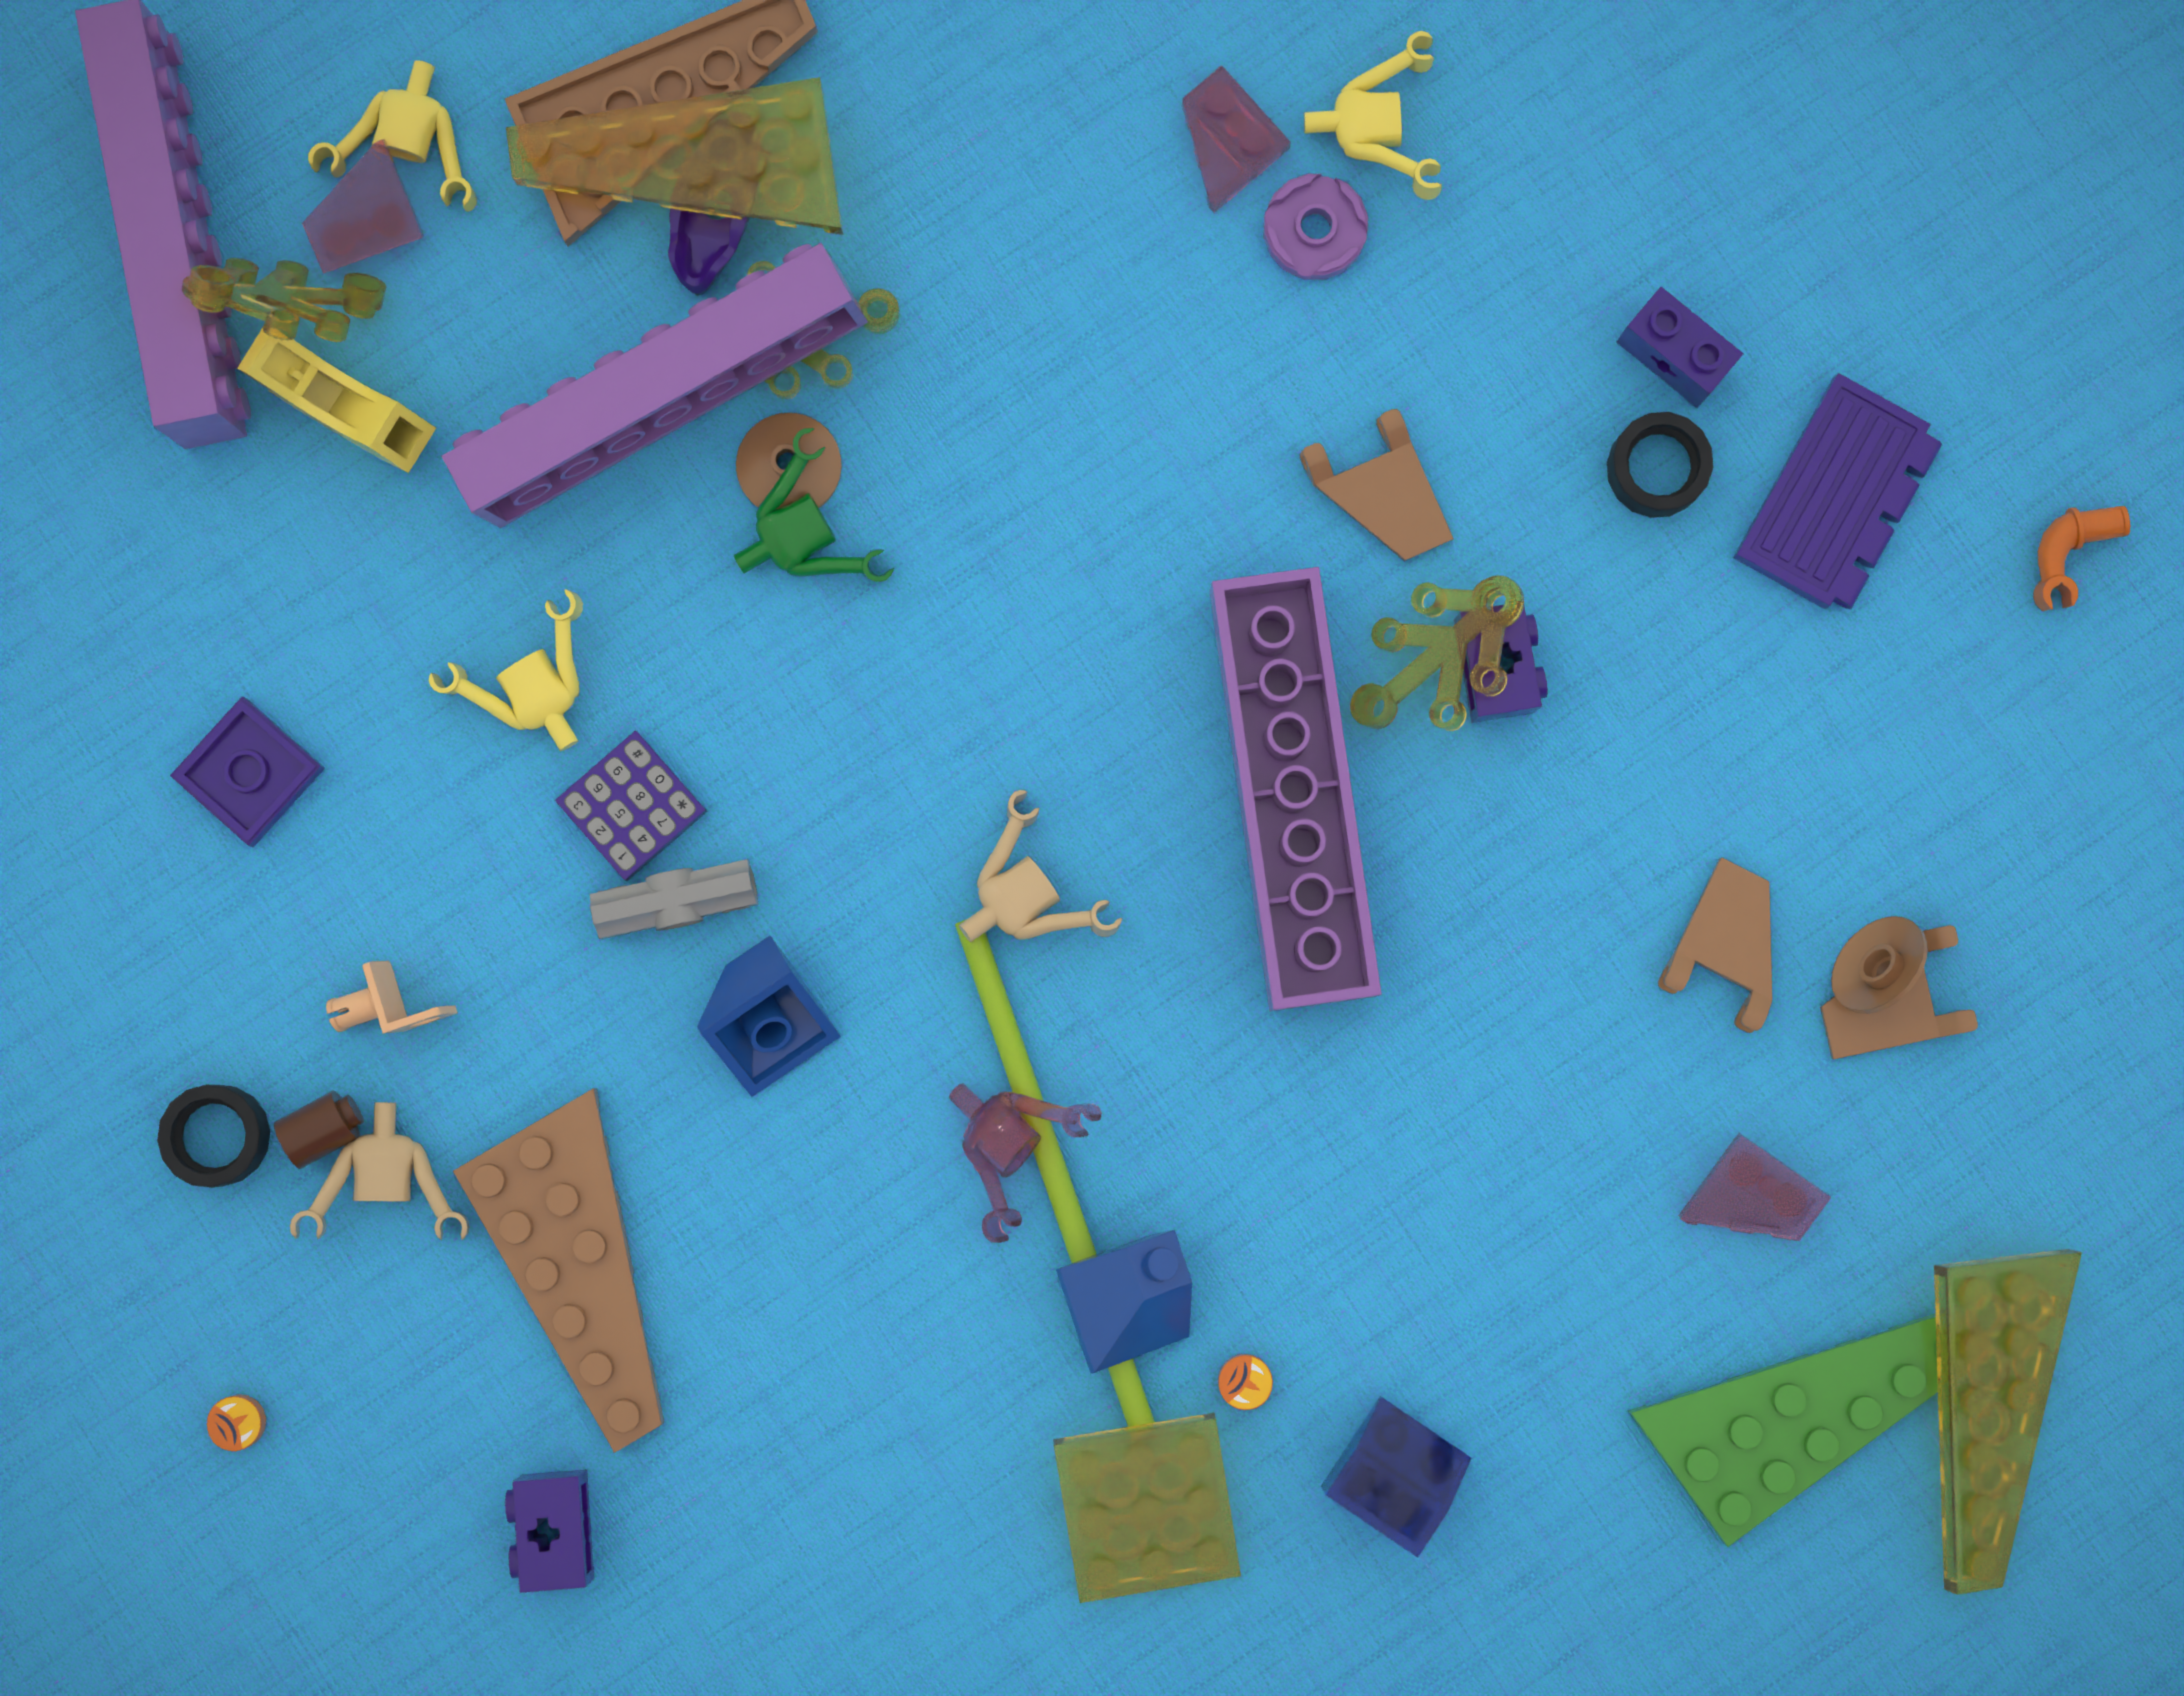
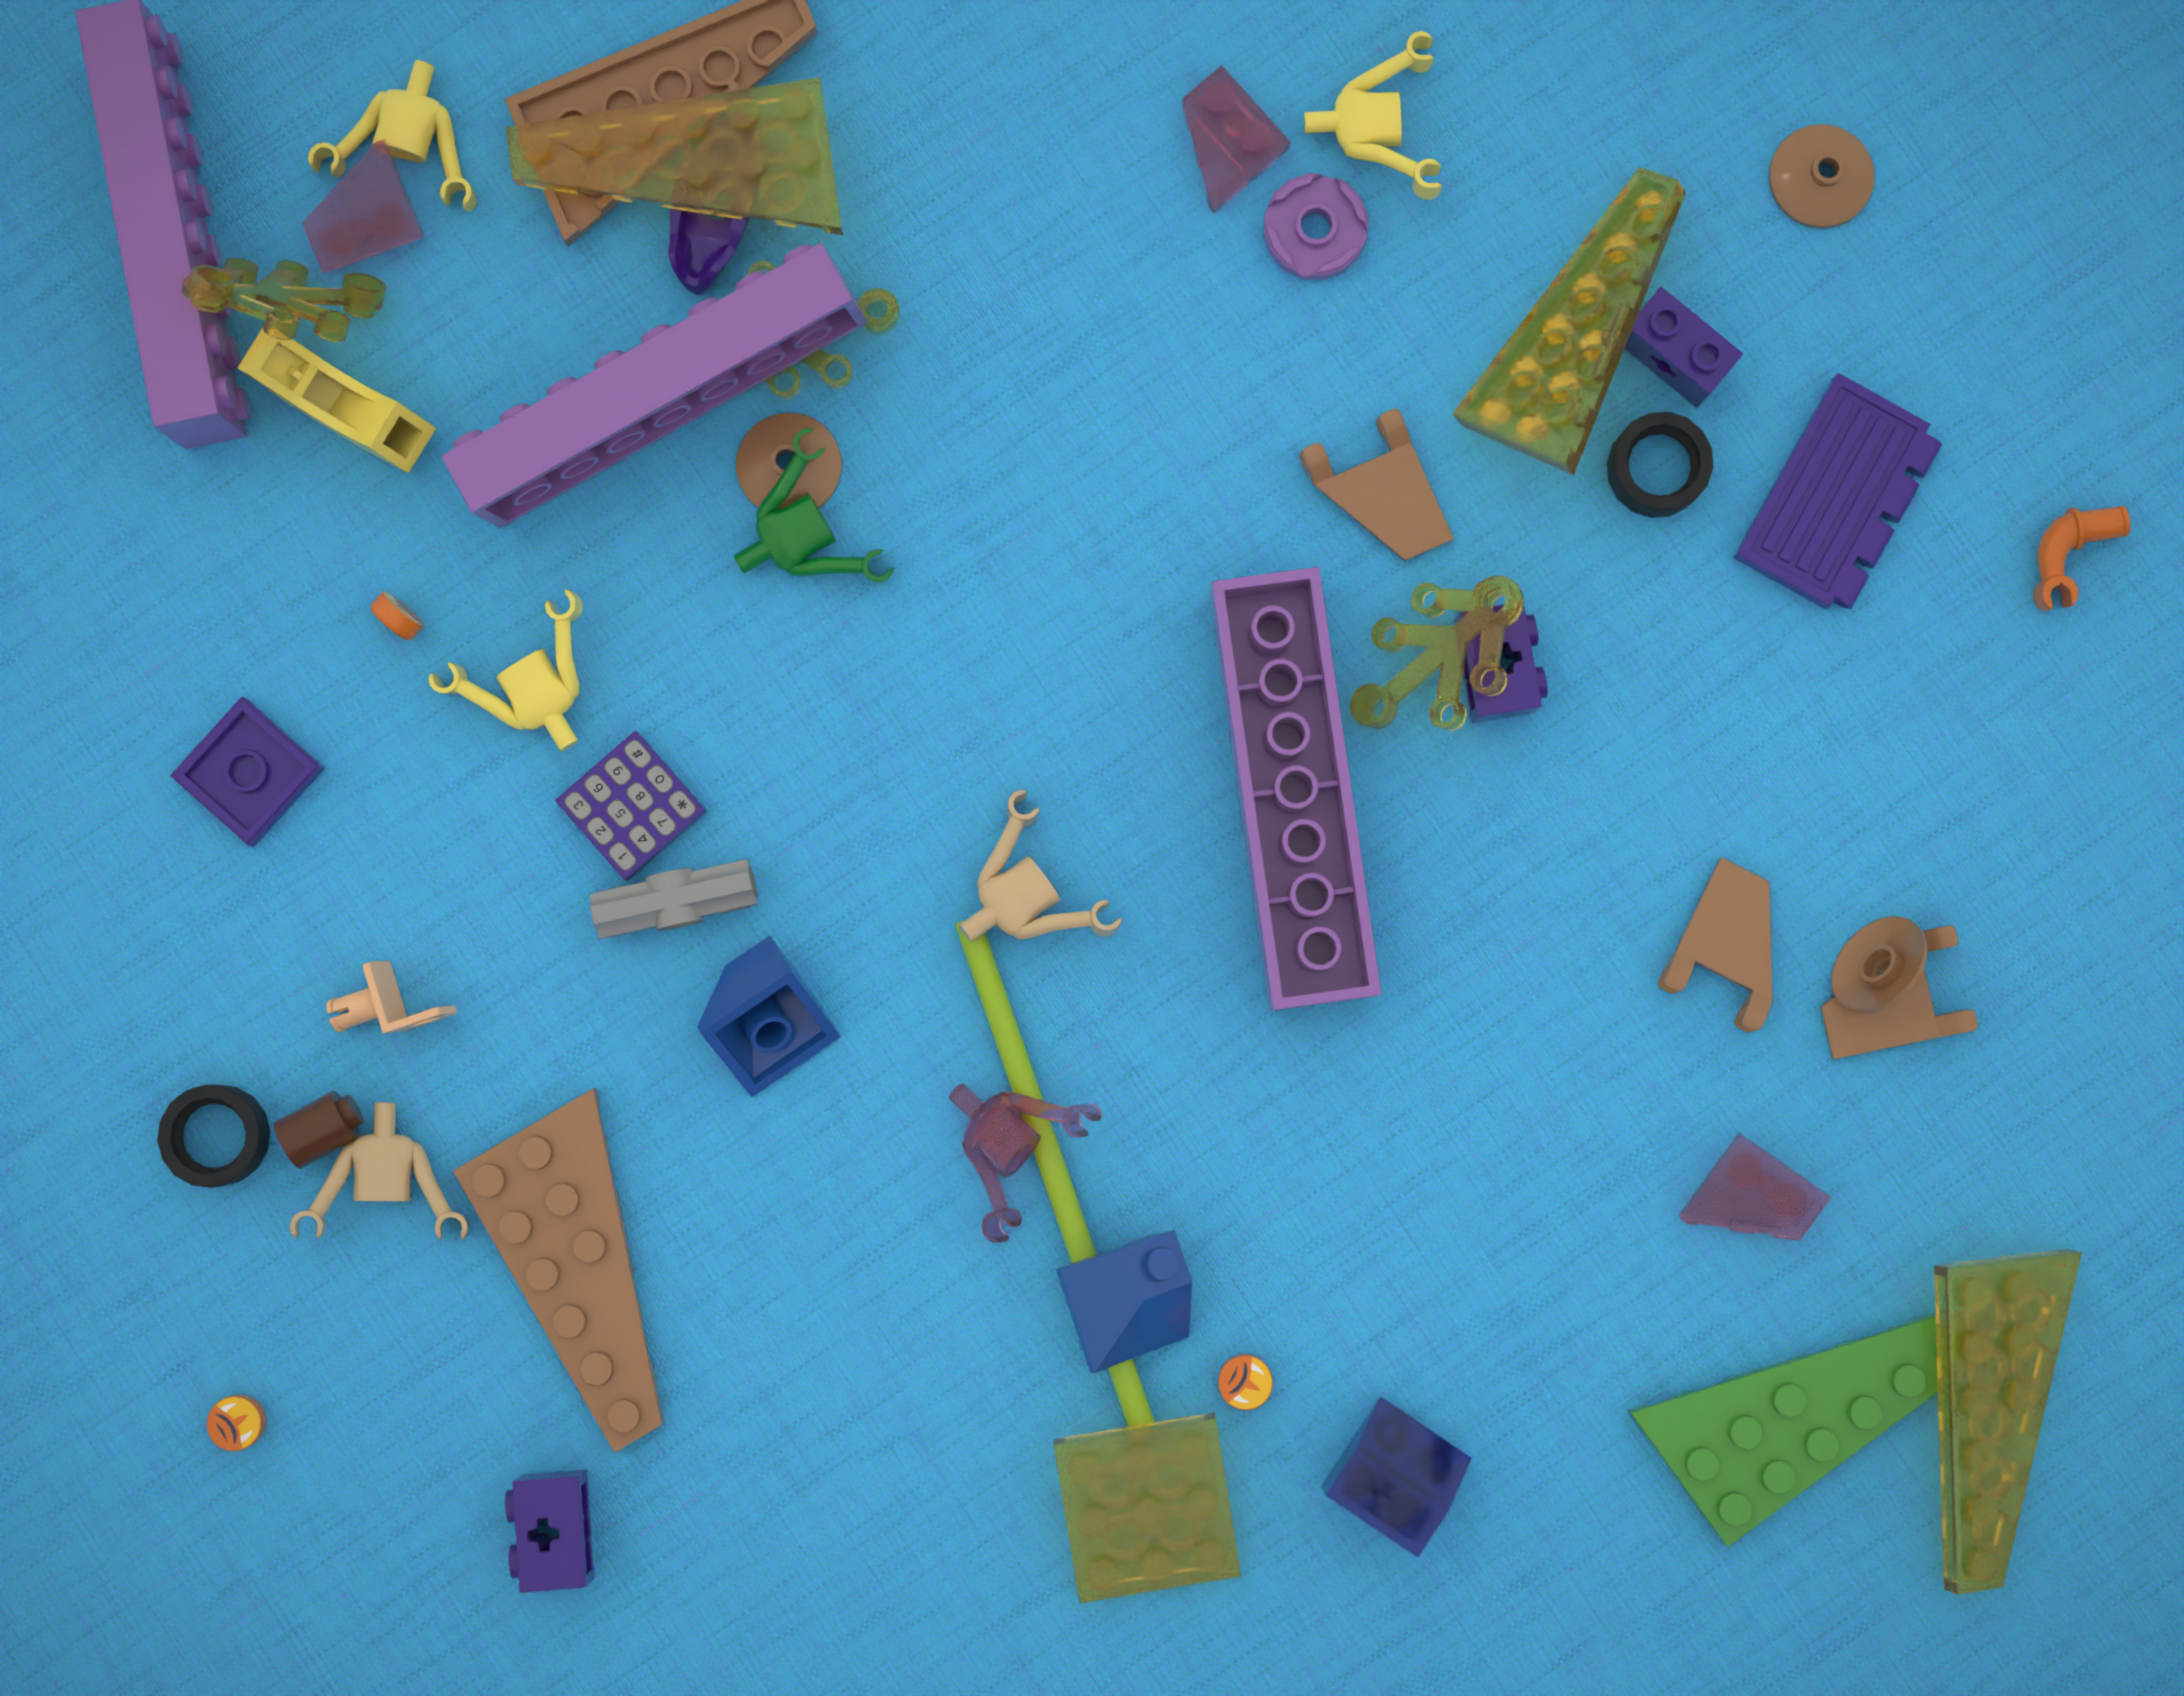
none -> orange tile [370,591,424,640]
none -> clear yellow wing [1453,167,1686,475]
none -> medium nougat dish [1769,124,1874,228]

